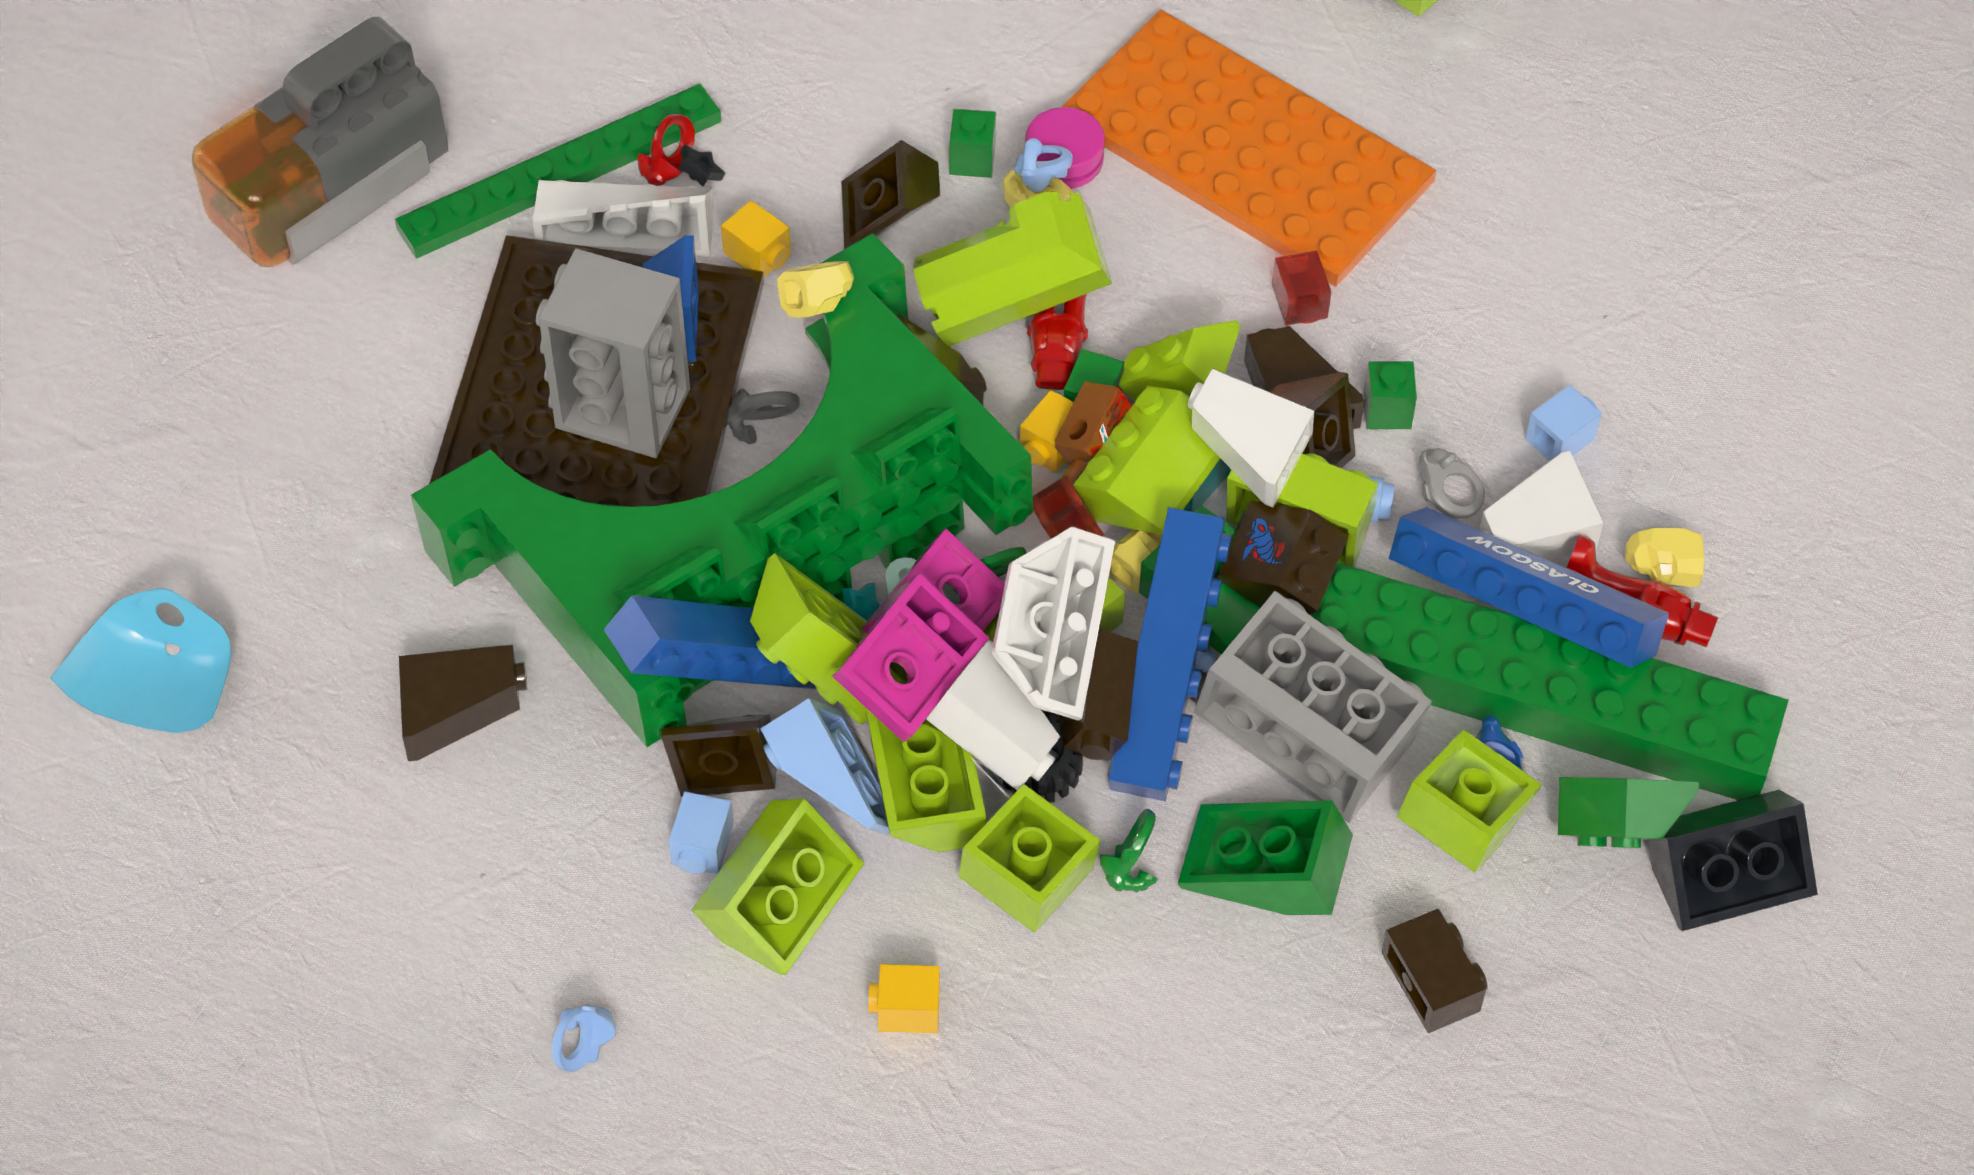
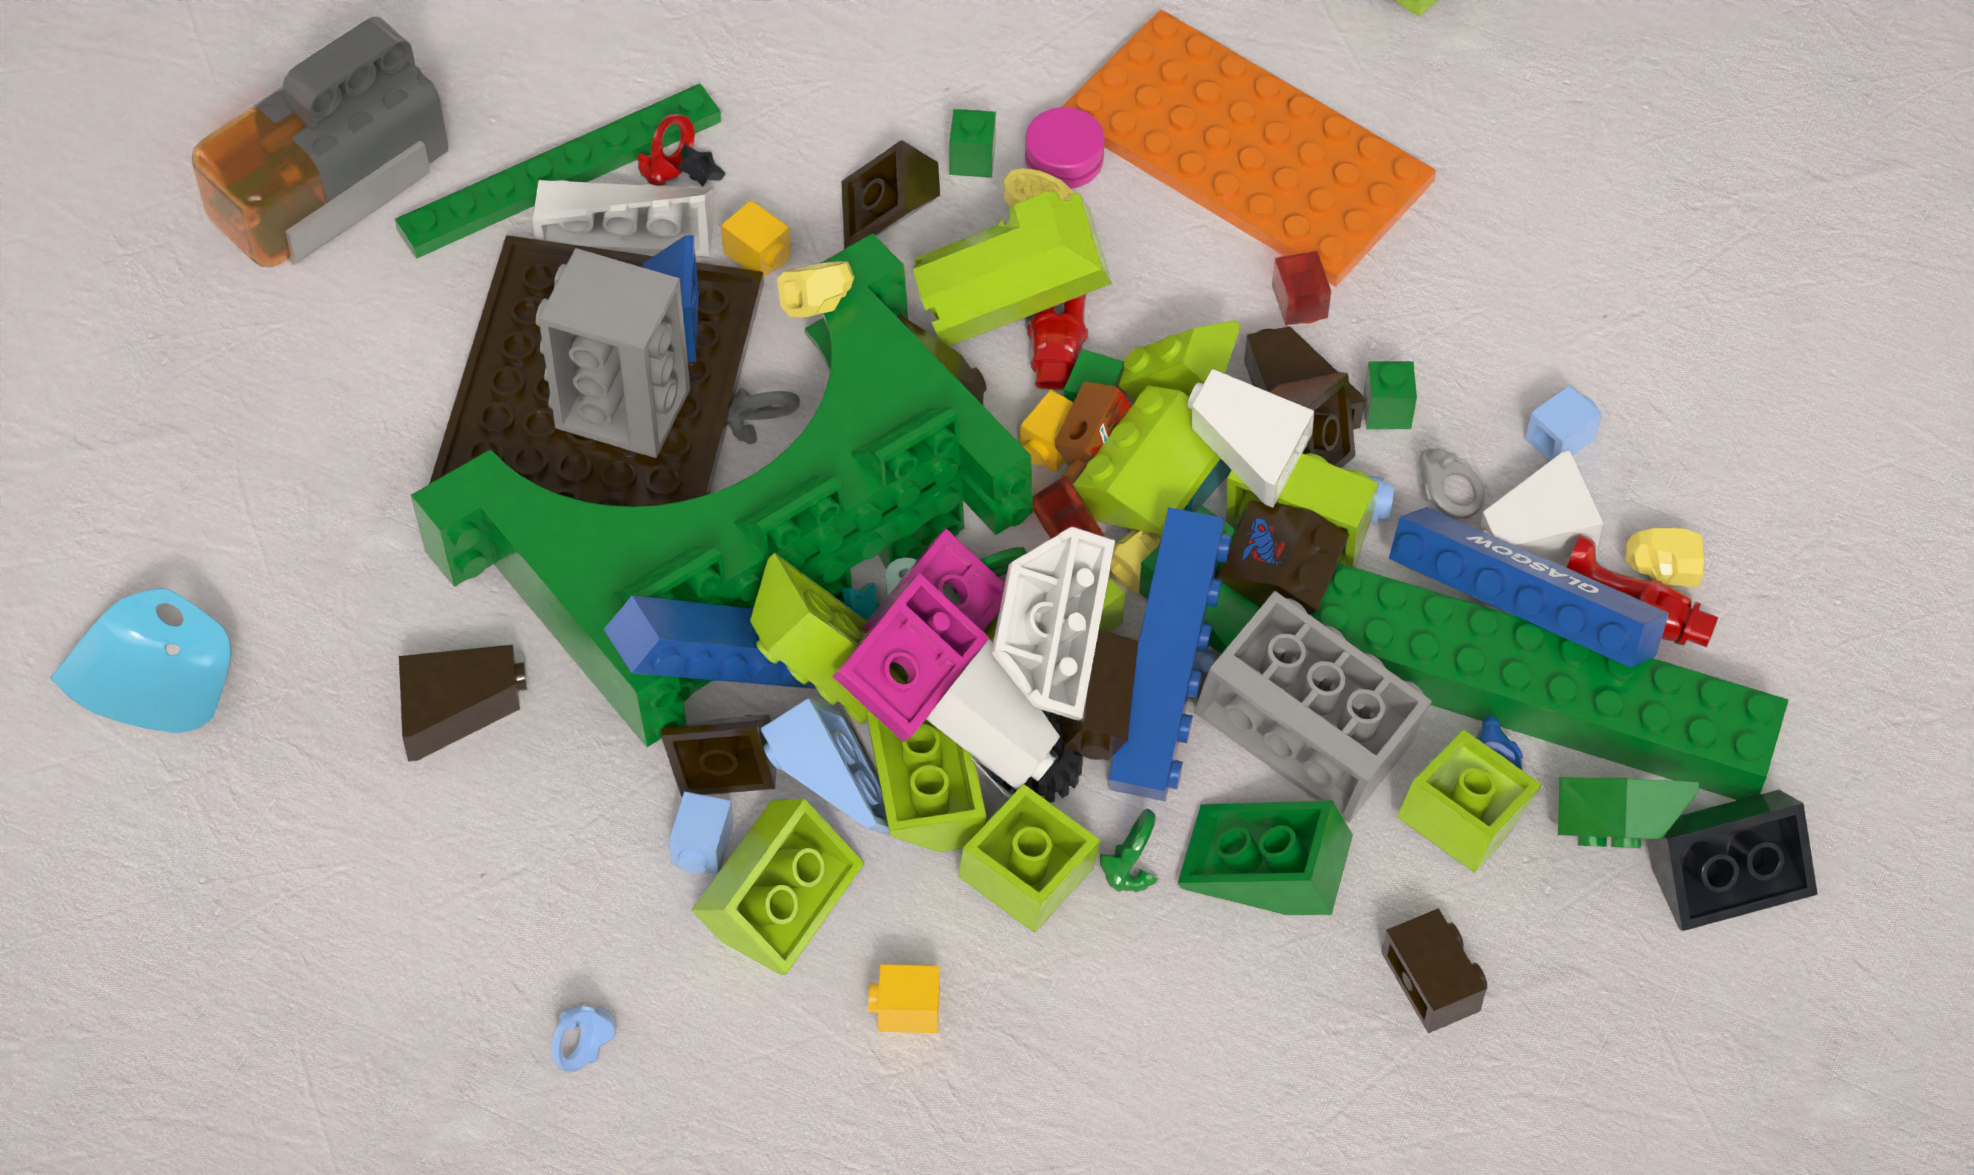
light blue piece [1015,138,1073,193] -> none

